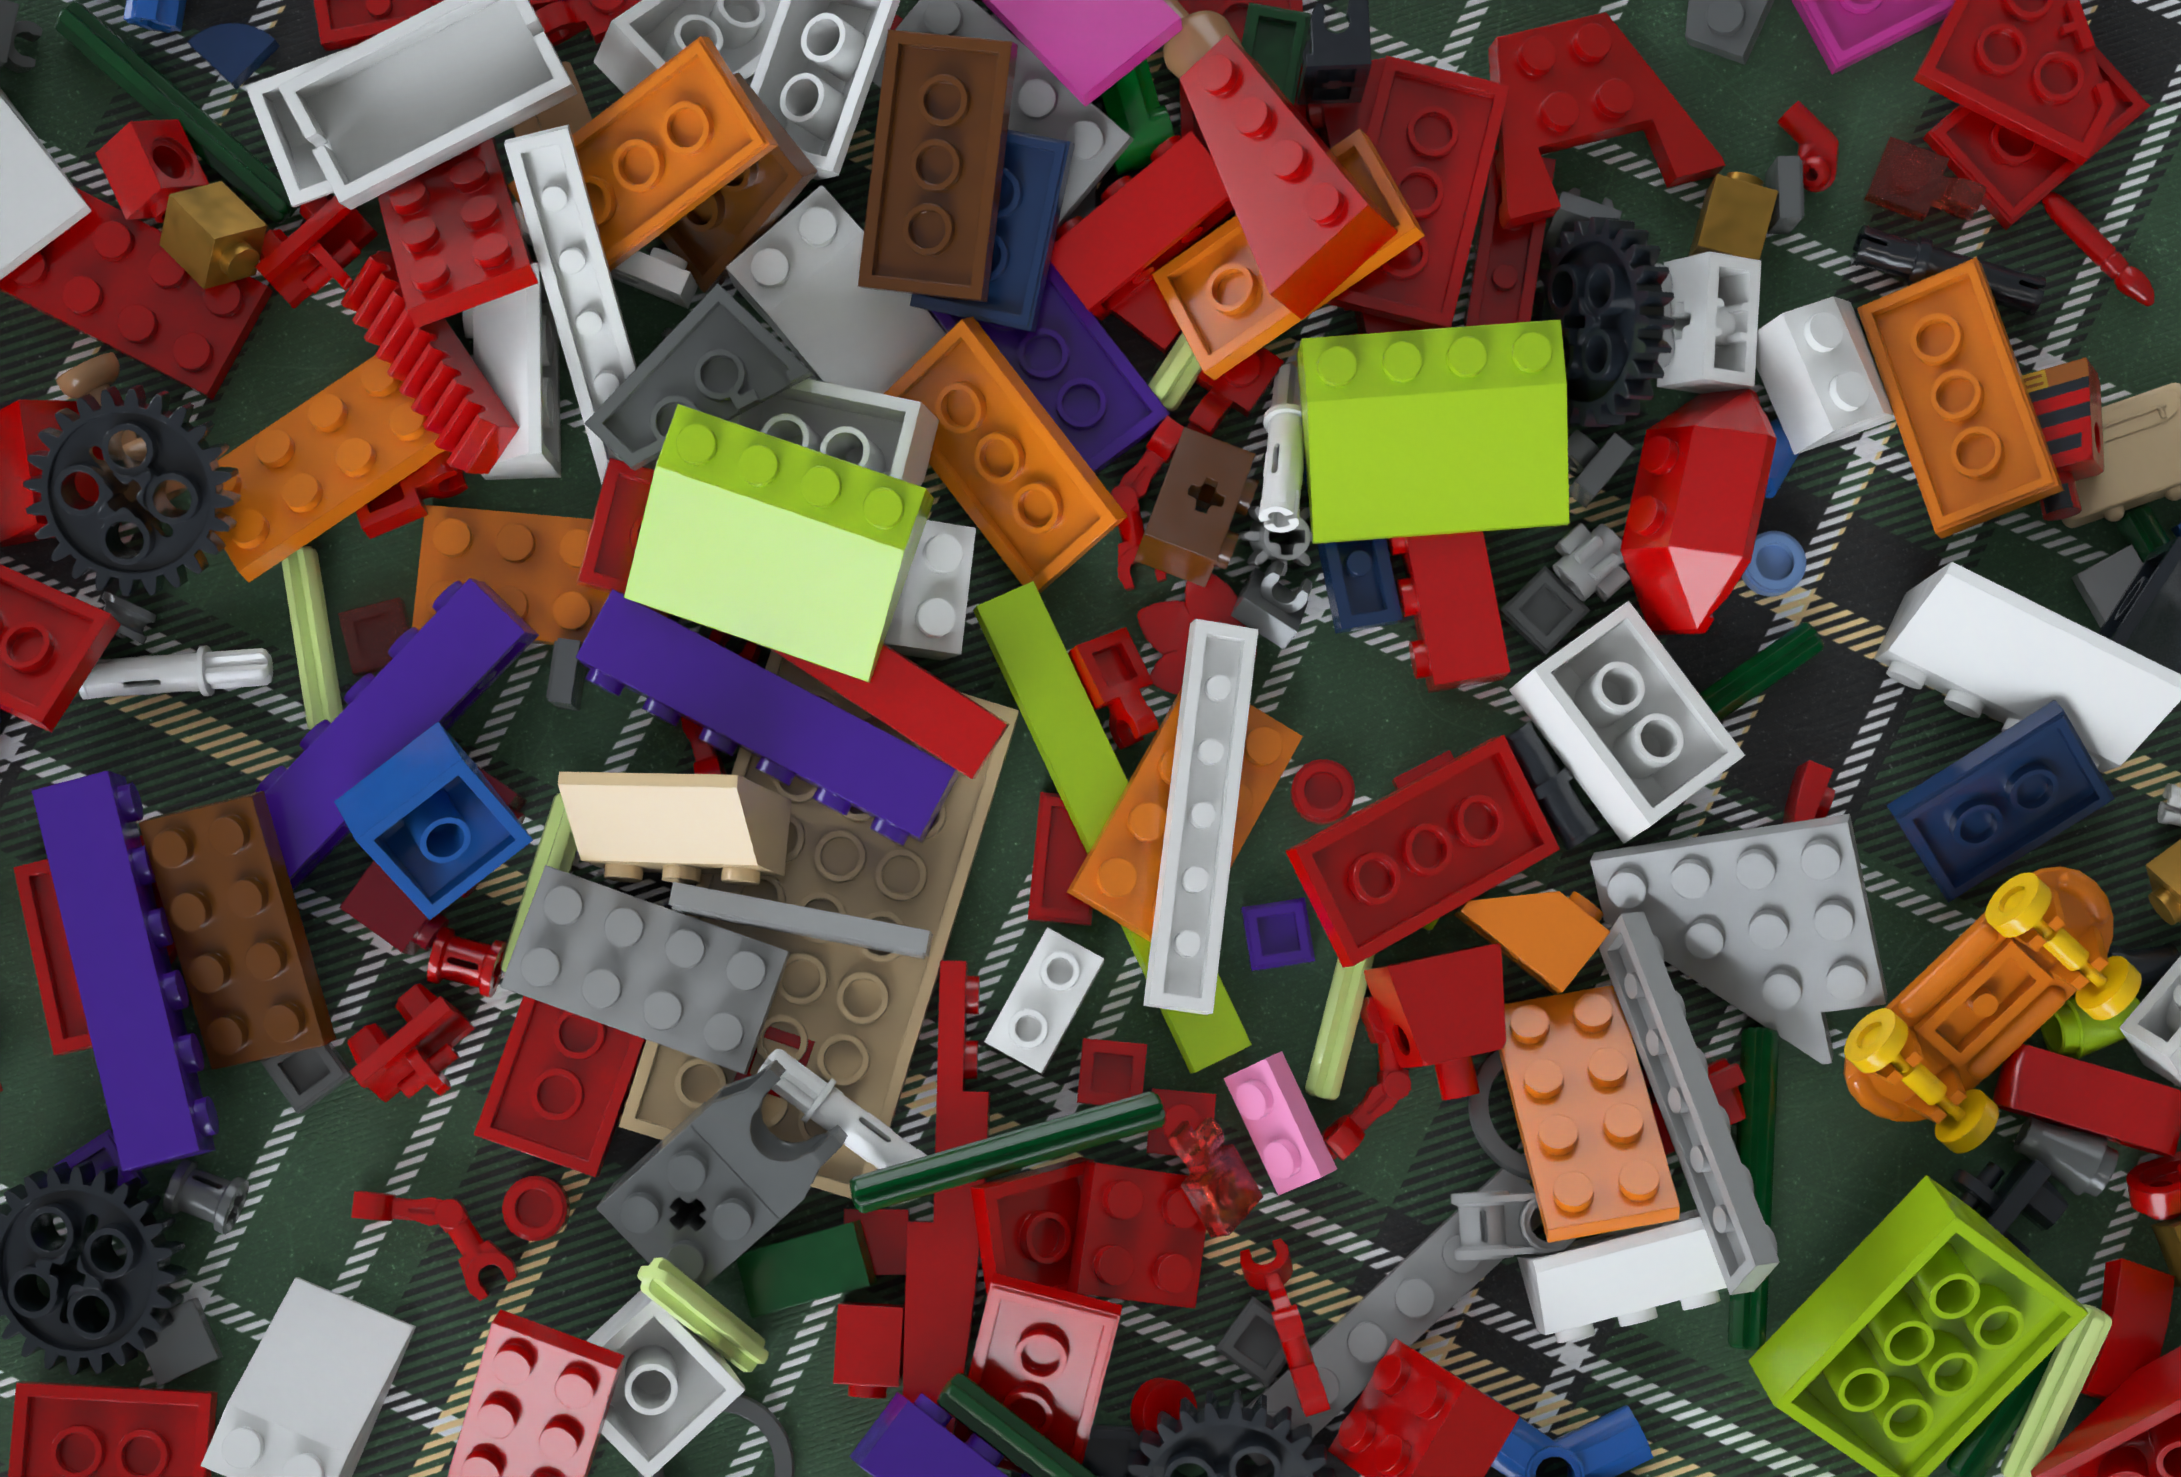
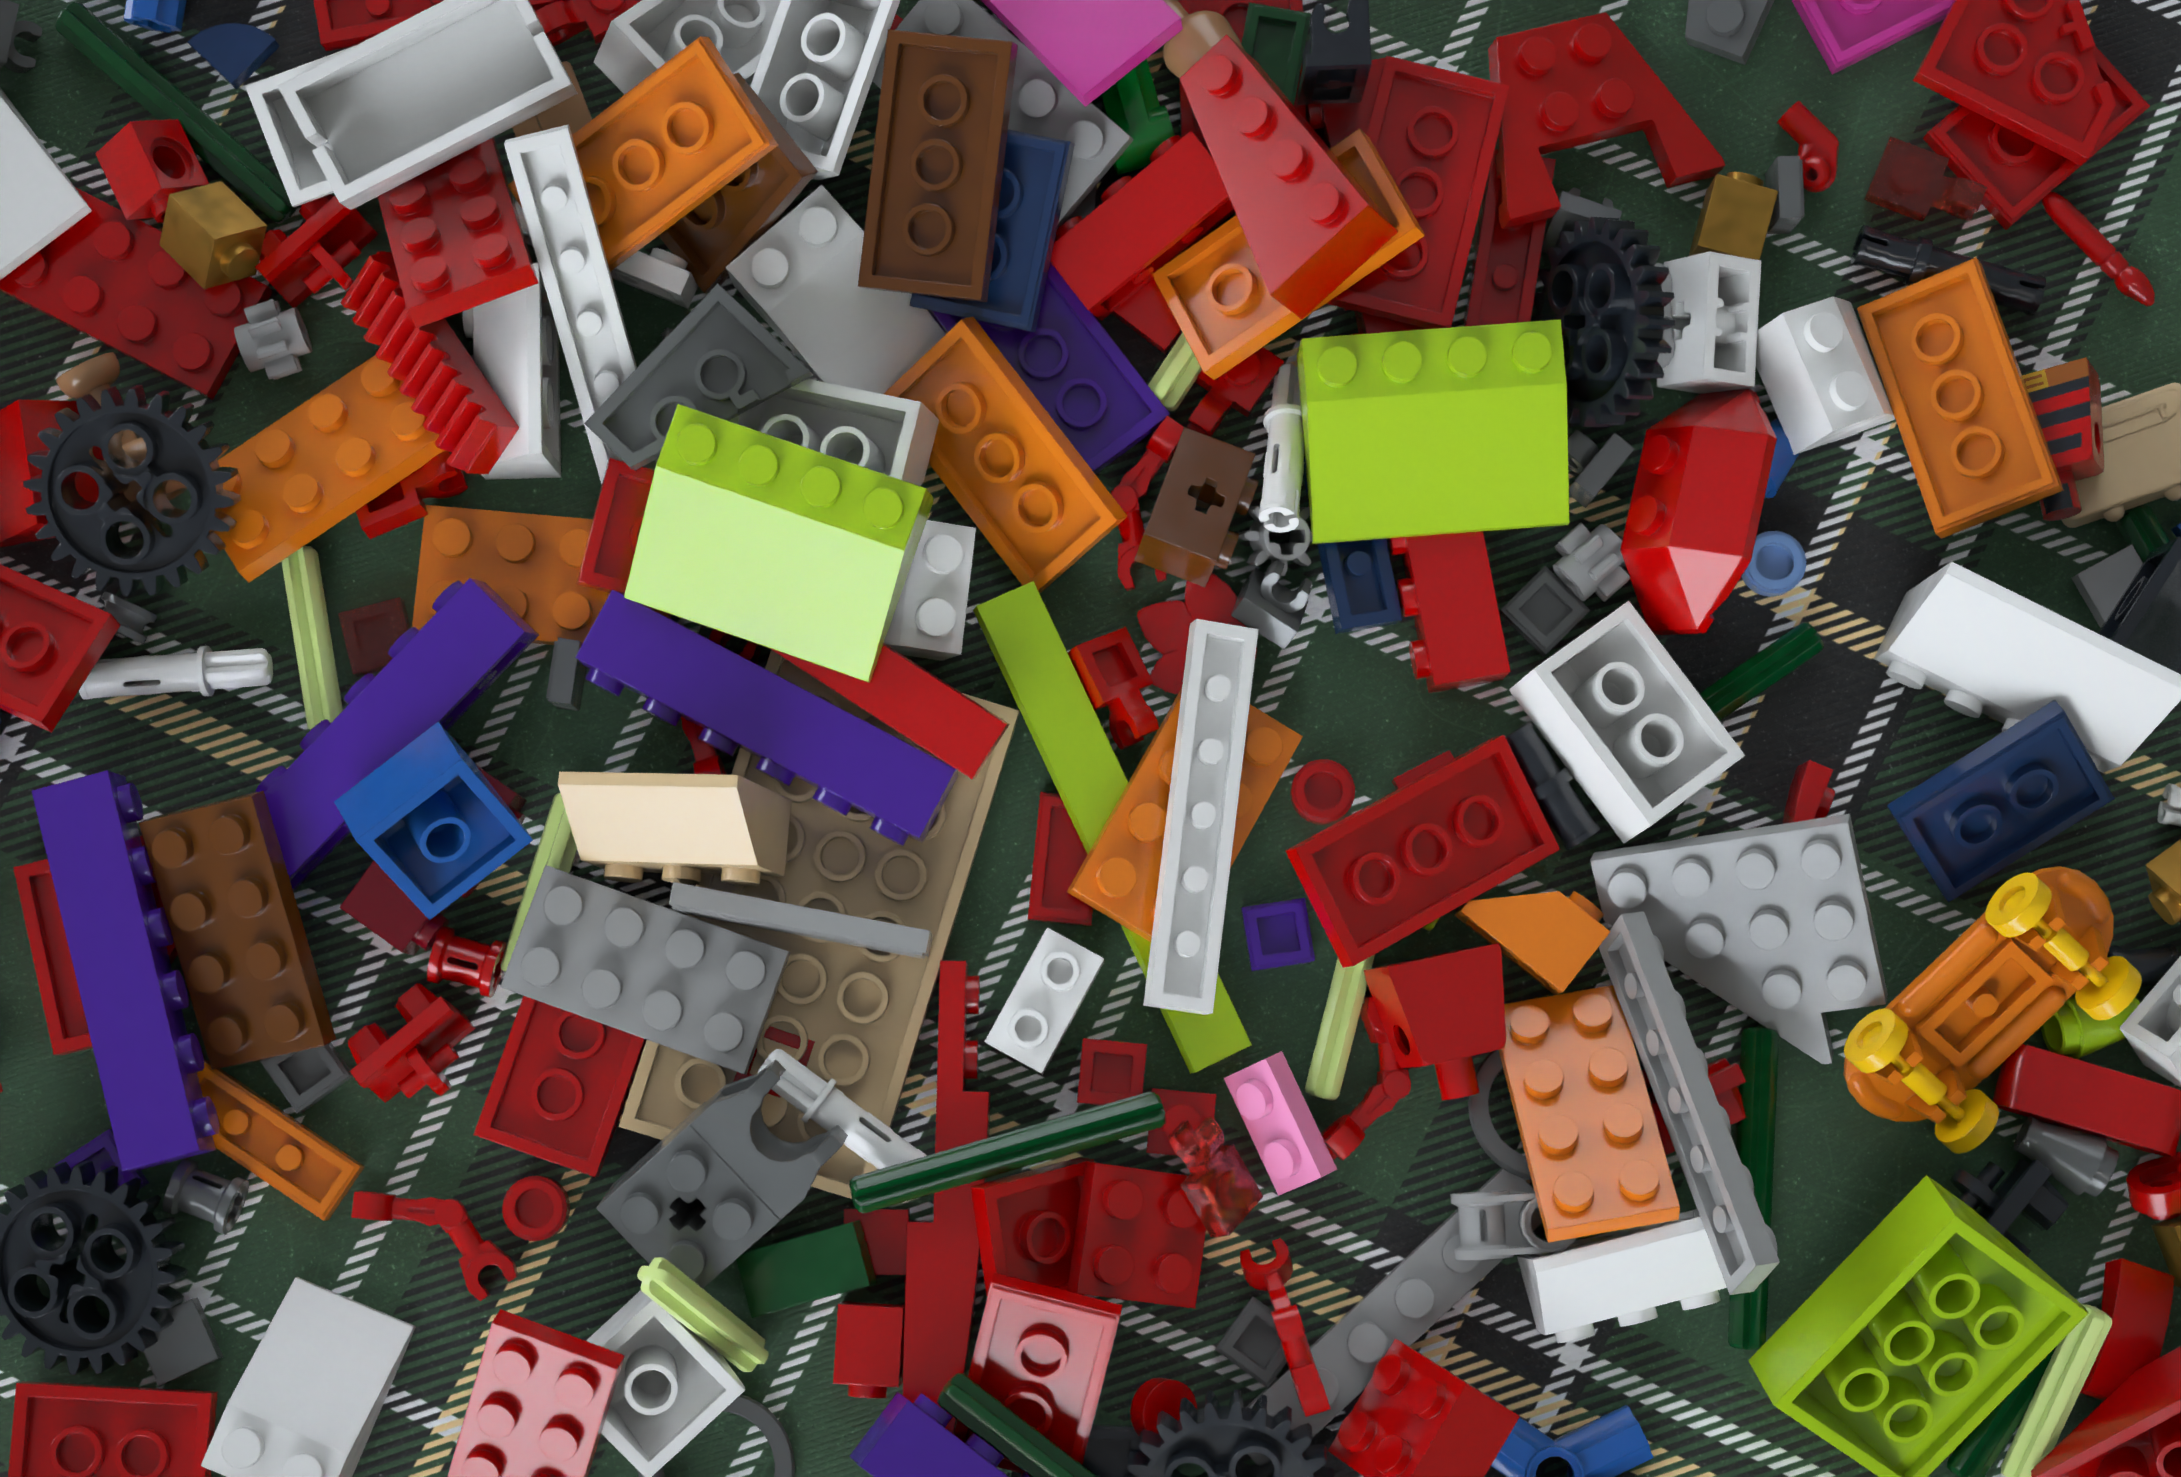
none -> orange tile [197,1060,365,1221]
none -> light grey gear [234,299,312,380]

